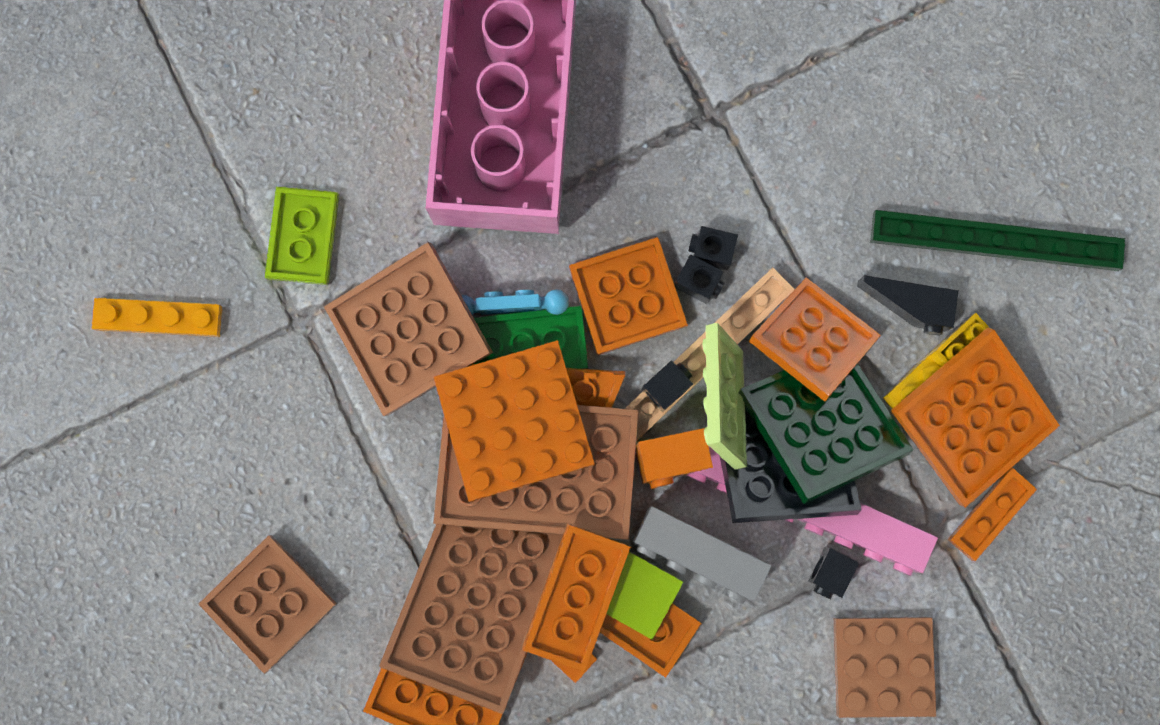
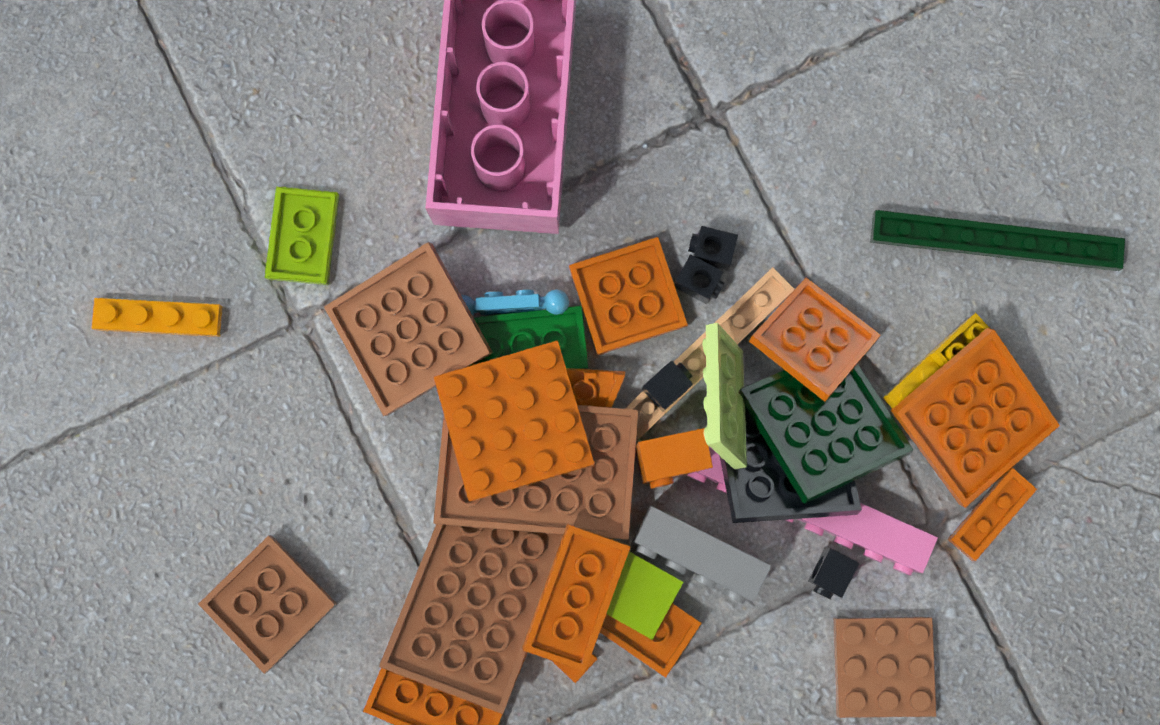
black slope [857,275,959,336] -> none

